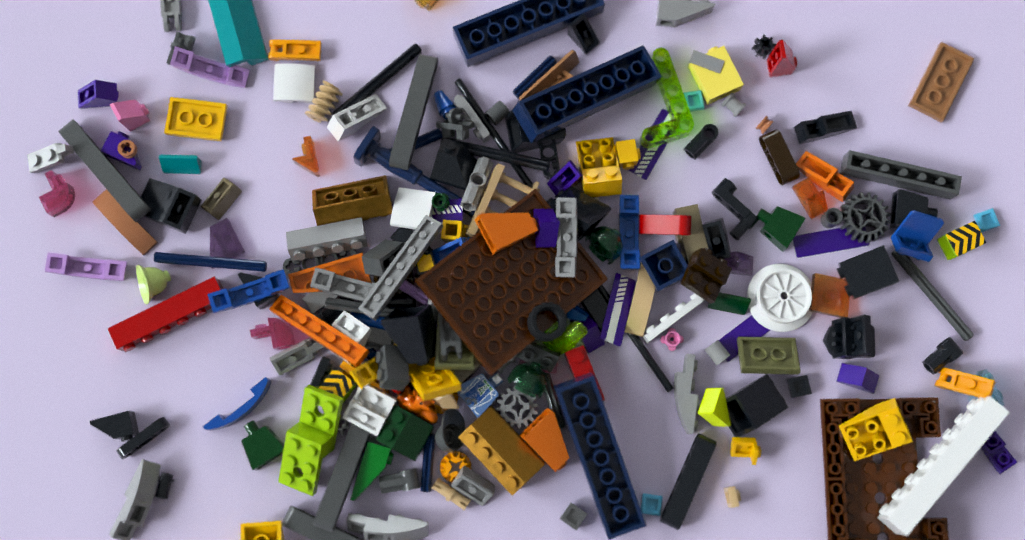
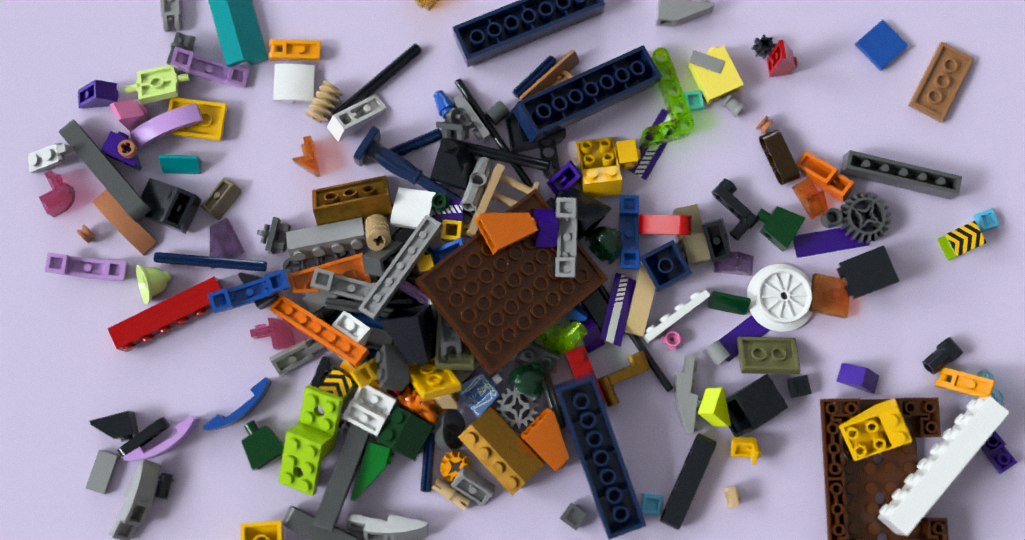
dark grey piece [379,468,420,494] -> none
dark grey beam [389,54,438,170] -> none
black tyre [527,302,567,342] -> none
black slope [568,13,600,54] -> none
dark brown plate [680,248,732,304] -> none
black piece [683,124,719,160] -> none
black slope [794,111,857,144] -> none
black piece [823,315,875,359] -> none
black torso [890,189,938,228] -> none
blue bracket [891,210,944,262] -> none
dark grey axle [891,250,974,341] -> none
none -> nougat bush [77,225,96,243]
none -> light grey tile [85,450,119,494]
none -> lavender slope [122,416,199,461]
none -> yellowish green plate [124,65,190,104]
none -> lavender slope [130,103,203,151]
none -> dark grey hips [257,217,291,254]
none -> tan piece [364,214,391,252]
none -> pearl gold beam [597,351,650,407]
none -> blue tile [855,20,908,71]

